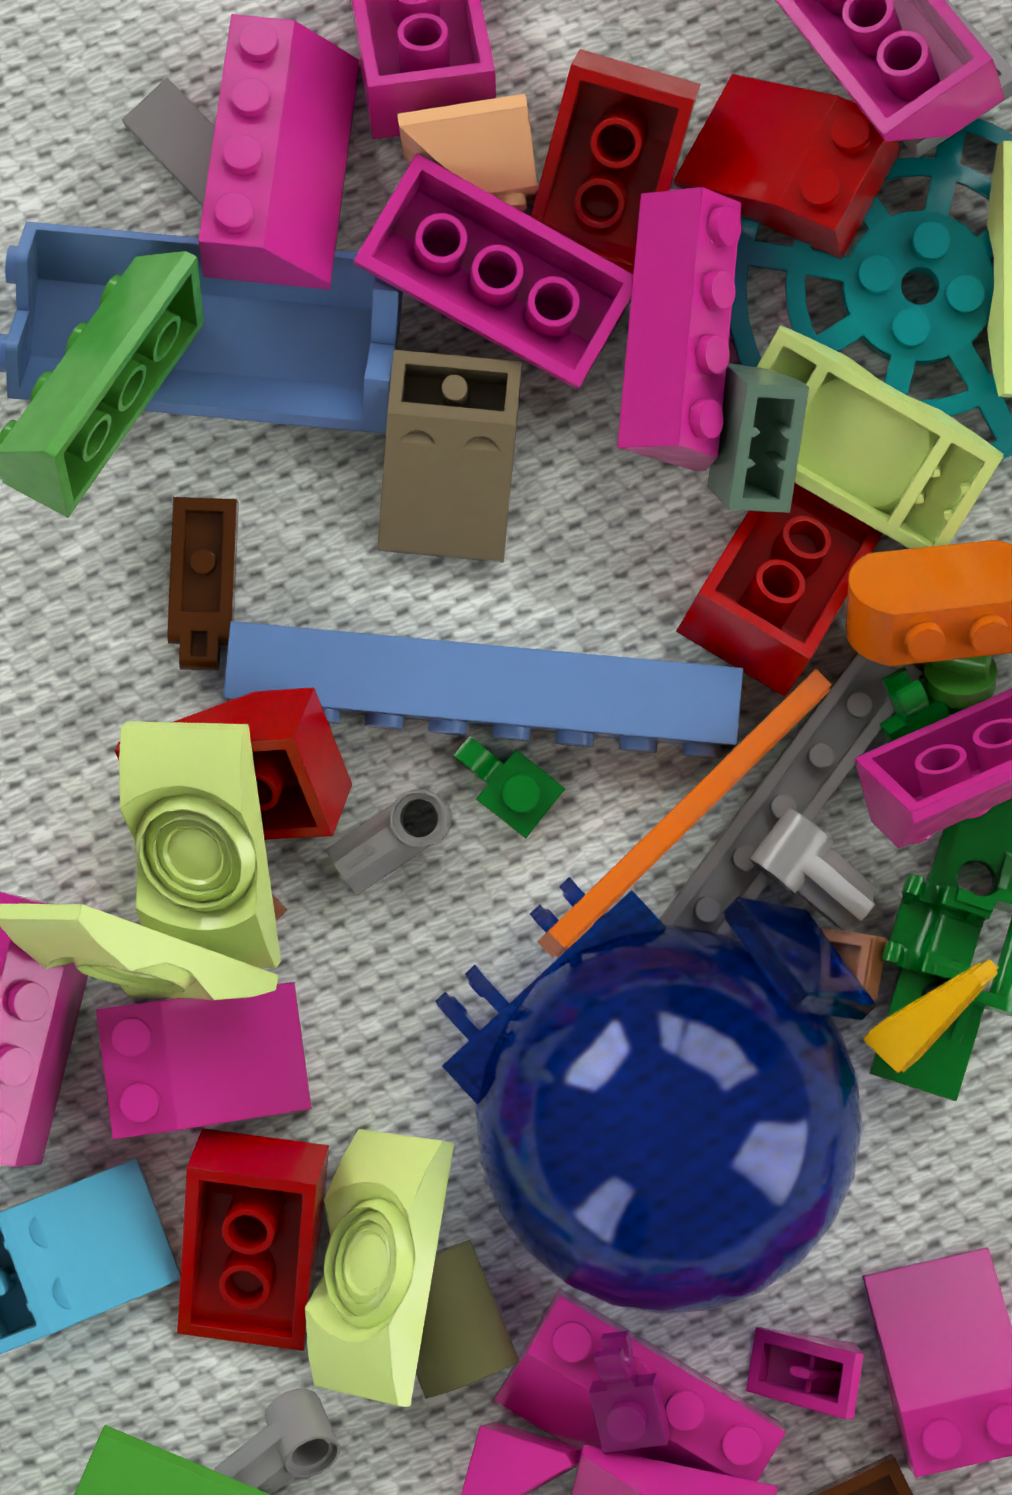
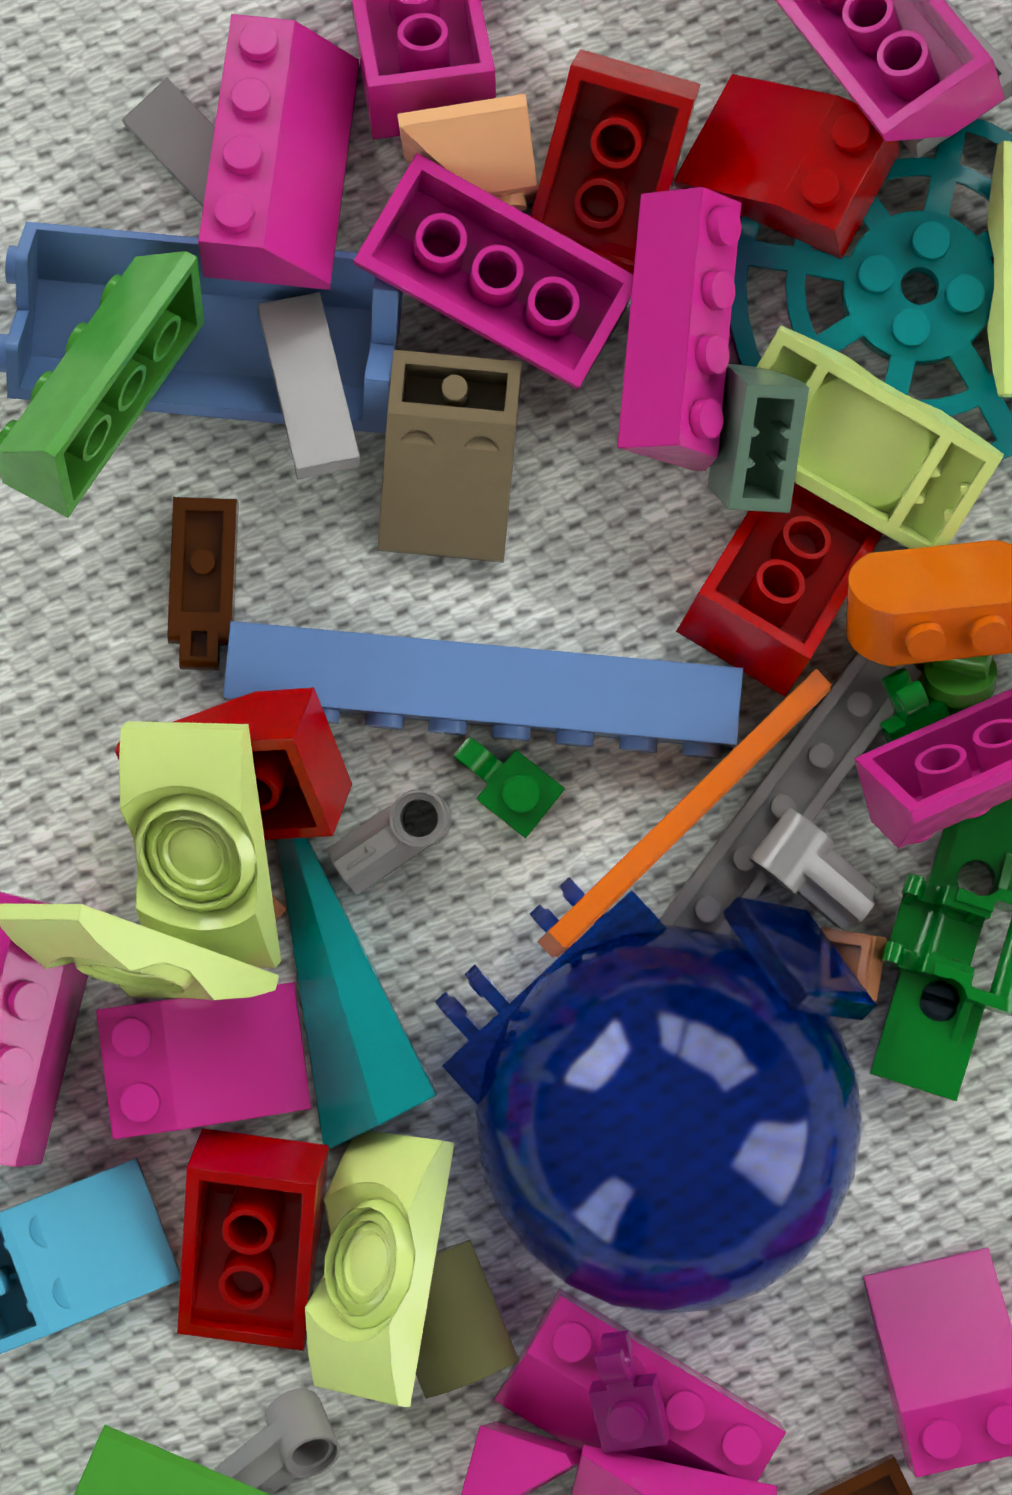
dark pink slope [746,1327,864,1419] -> none
yellow slope [863,959,999,1073] -> none
none -> light grey tile [258,292,360,480]
none -> teal wedge [277,838,437,1149]

